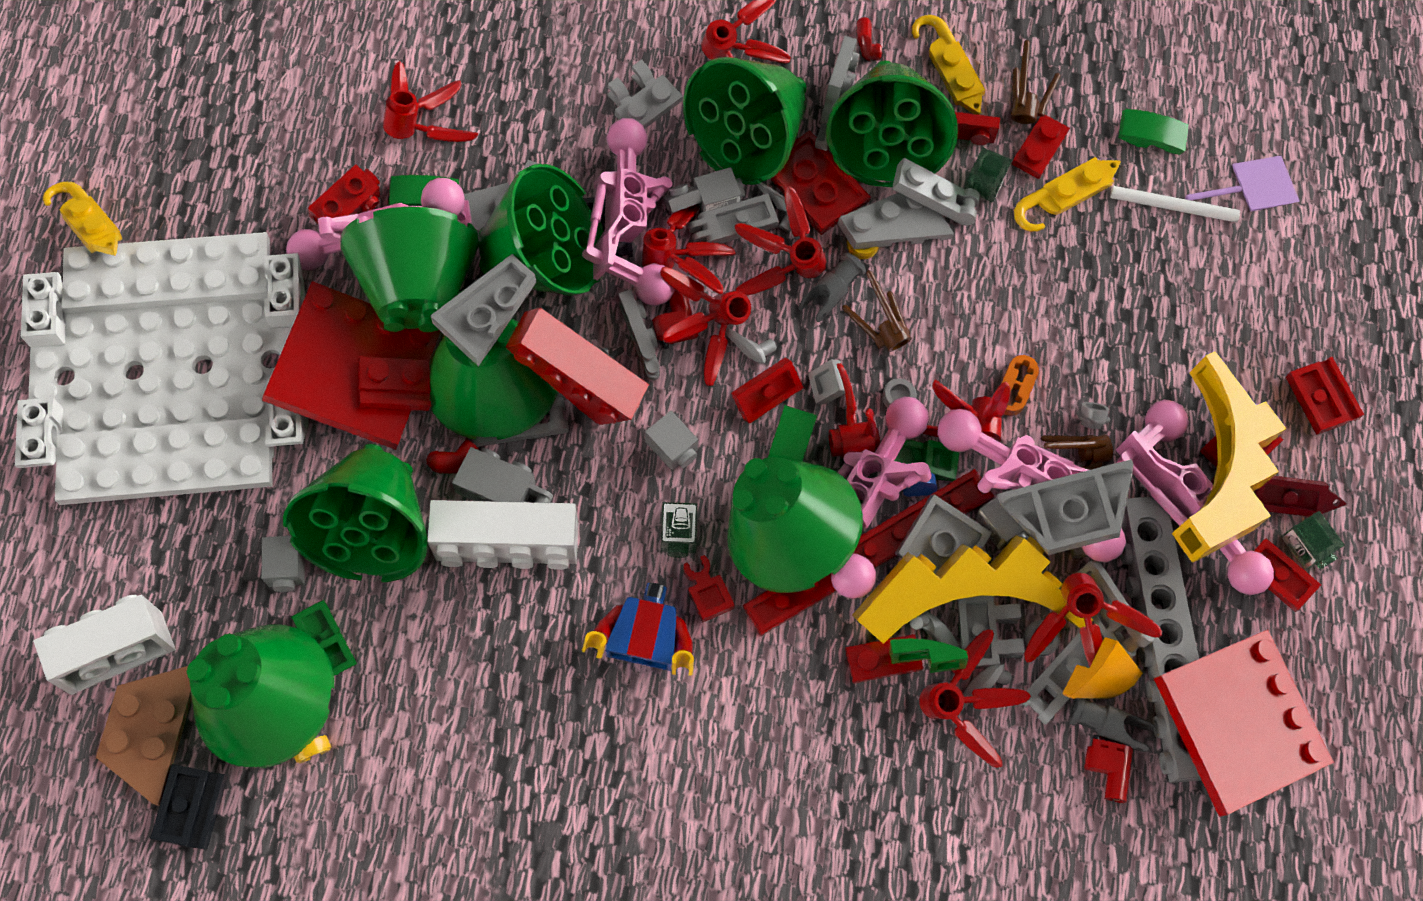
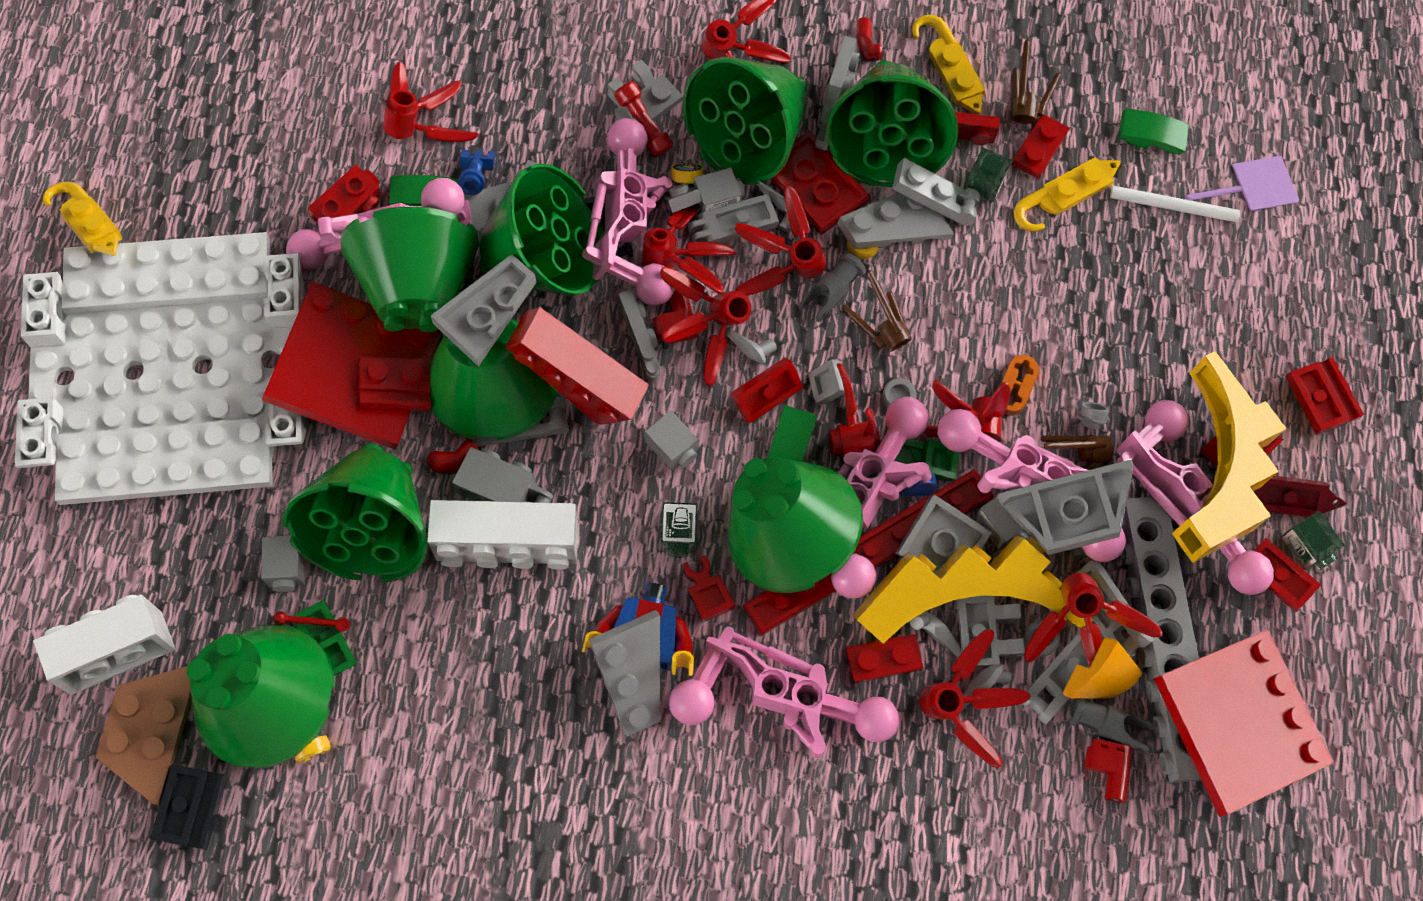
green slope [889,639,968,673] -> none
none -> red hinge [273,611,350,632]
none -> blue hinge [458,150,496,195]
none -> light grey wing [588,610,660,737]
none -> red piece [614,81,674,157]
none -> bright pink piece [669,627,900,759]
none -> yellow tile [671,163,703,184]

